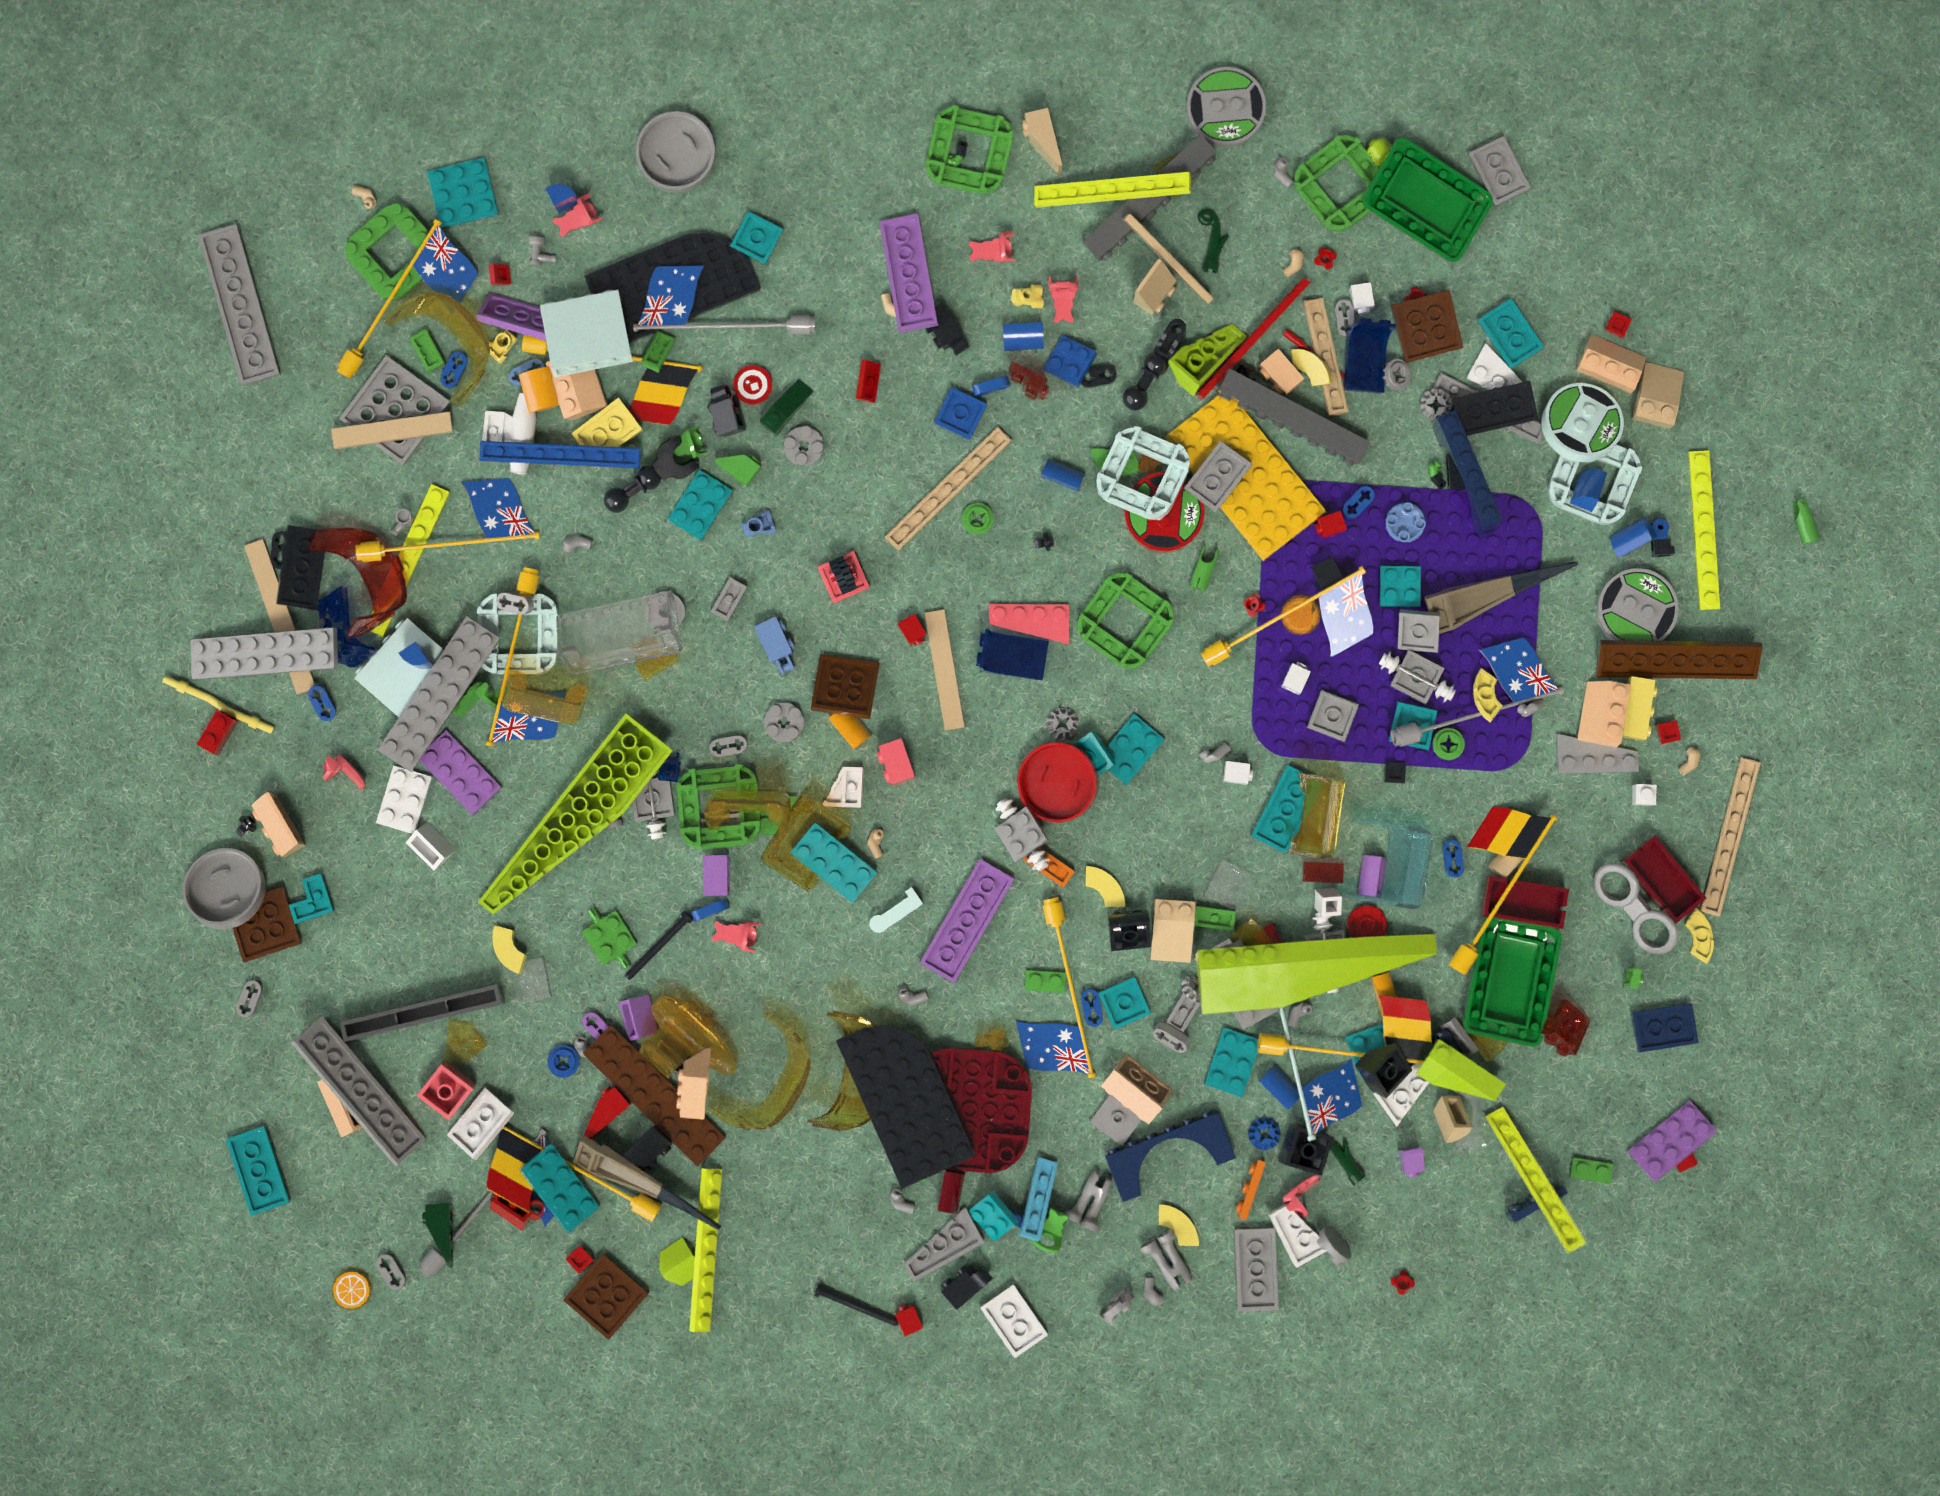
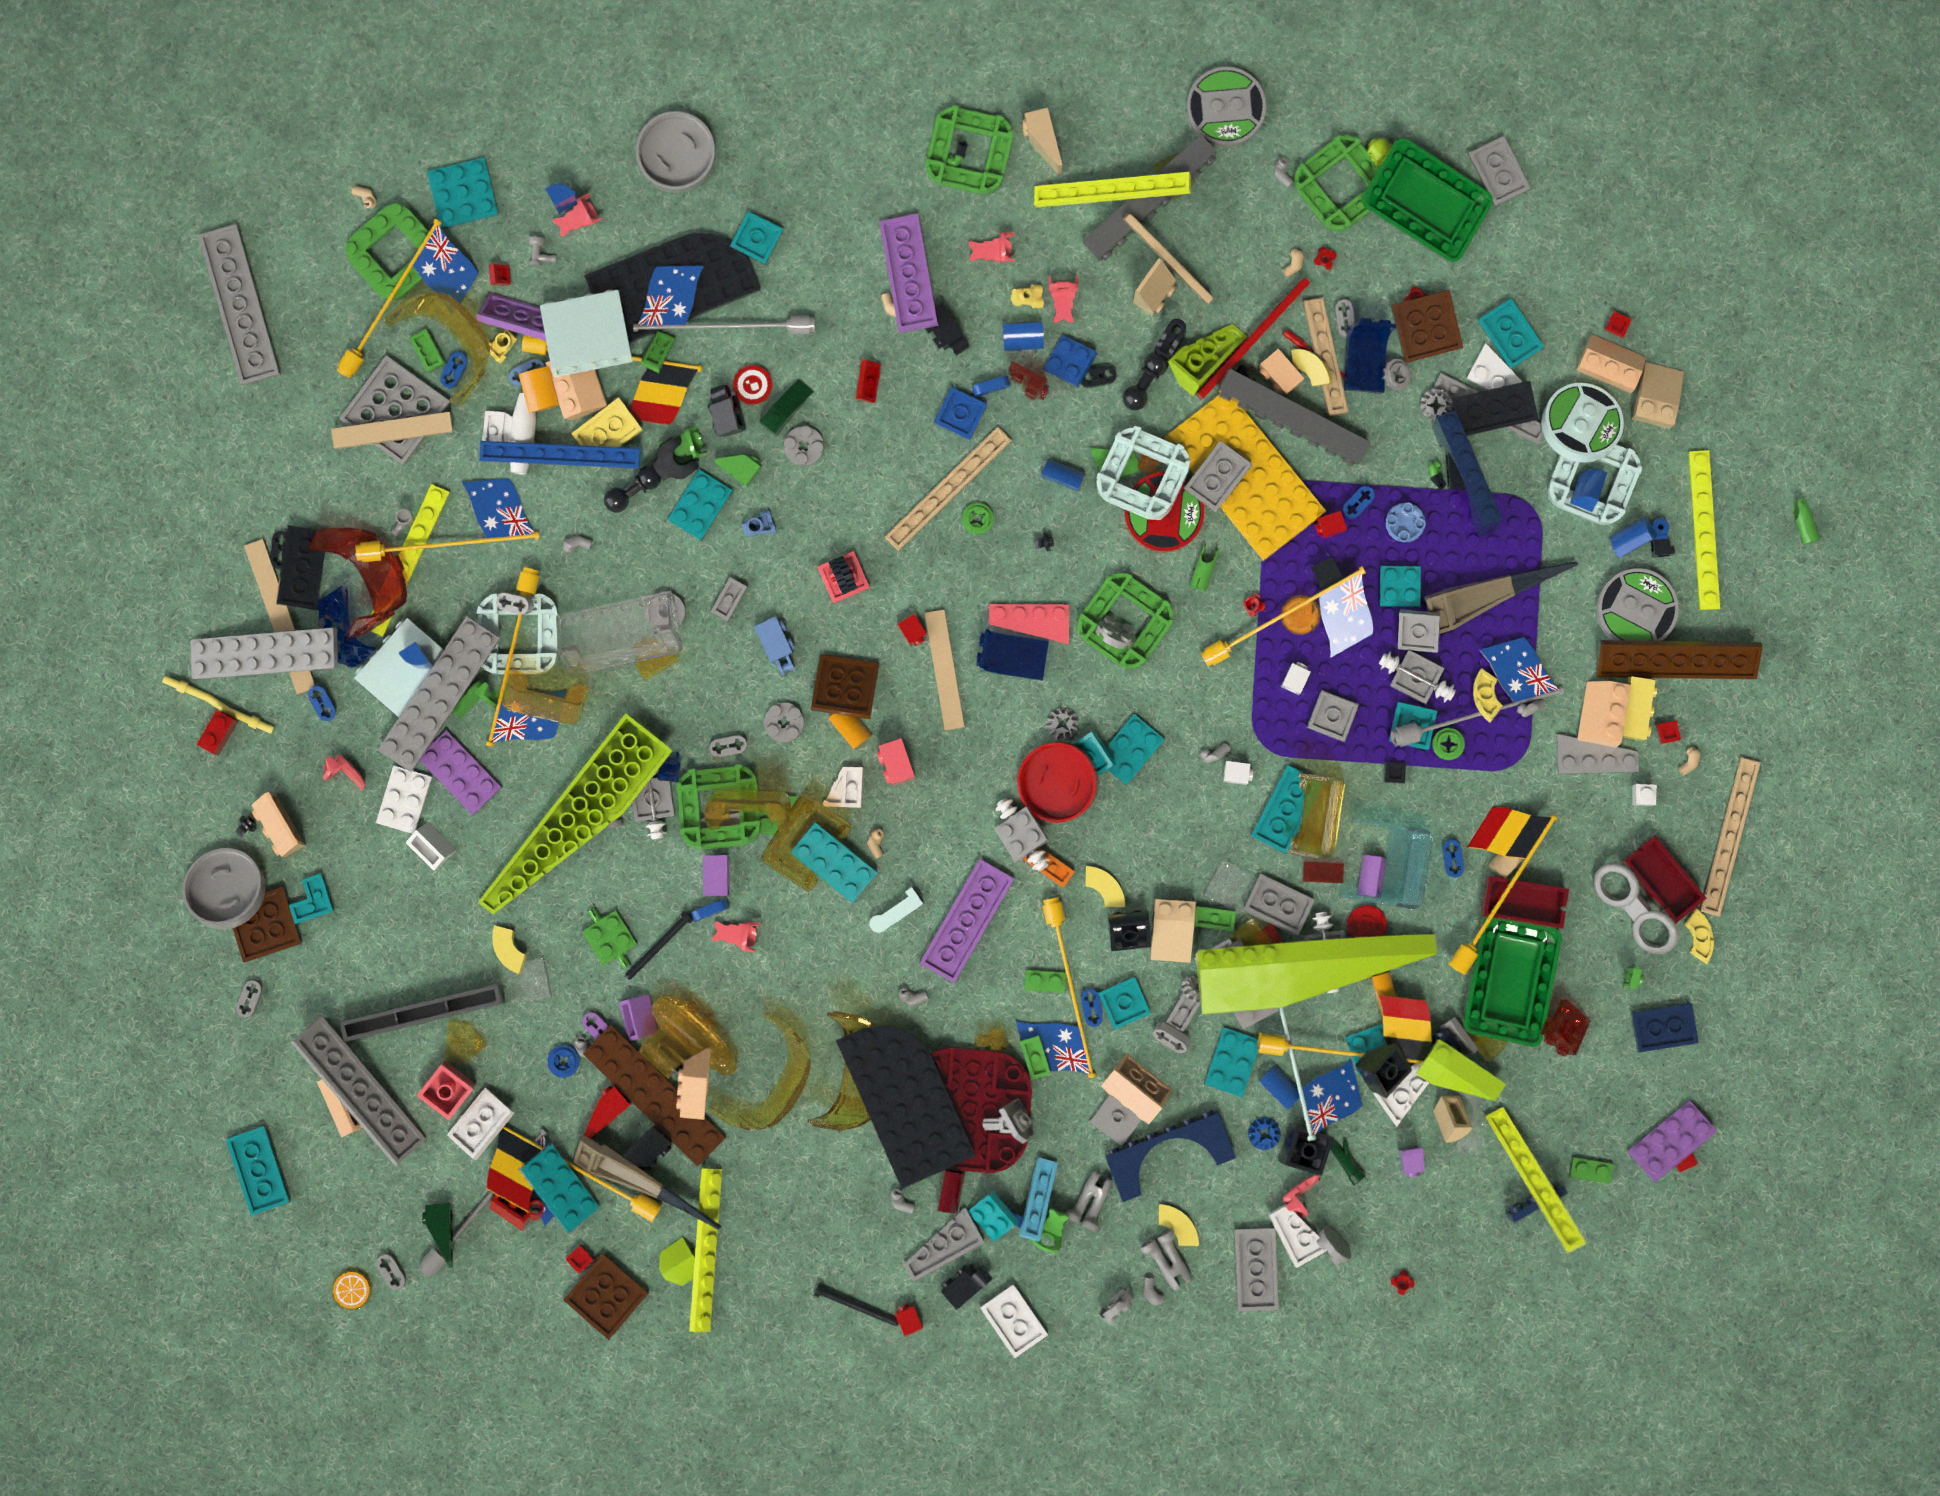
dark green plant [1198,209,1229,273] -> none
orange plate [1235,1159,1266,1220] -> none
light grey arm [1287,1002,1312,1027] -> none
white brick [1314,888,1342,917] -> none
white brick [1349,282,1375,314] -> none
none -> light grey piece [982,1097,1035,1144]
none -> bright green plate [1020,1035,1051,1080]
none -> light grey plate [1096,616,1135,649]
none -> light grey plate [1243,874,1314,936]

